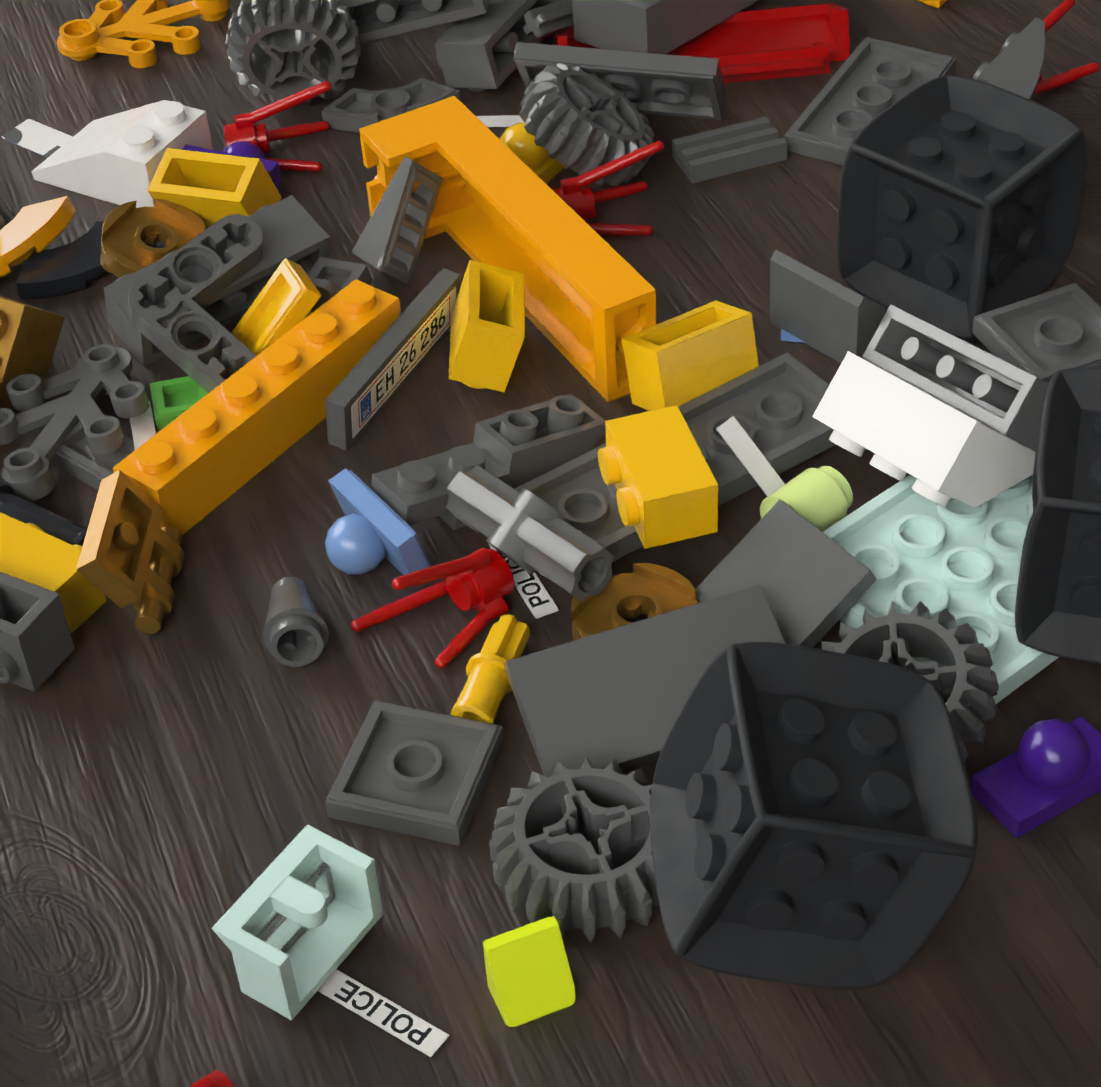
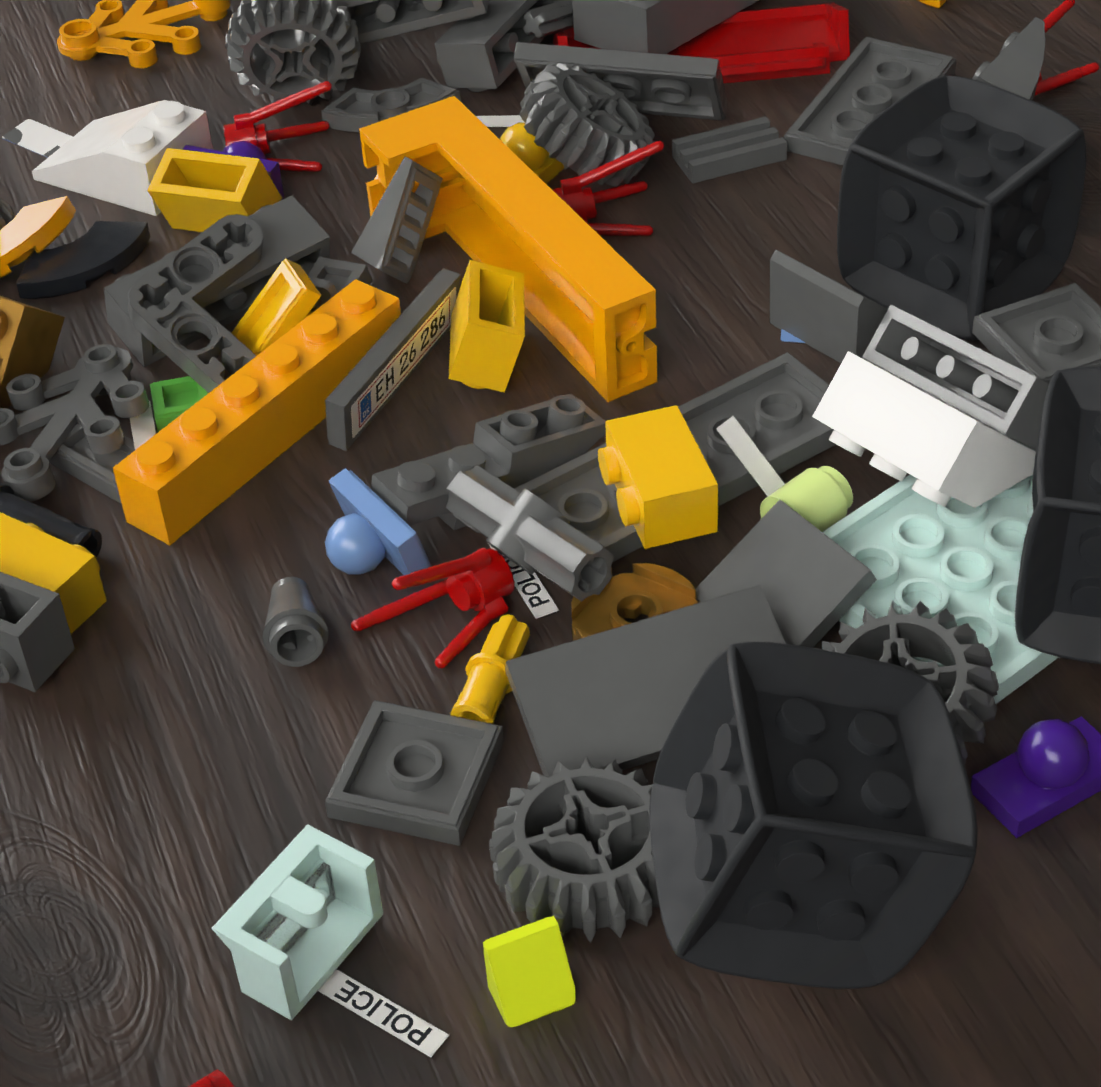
pearl gold plate [76,470,184,634] -> none
pearl gold plate [100,199,206,278] -> none
yellow piece [622,300,759,411] -> none

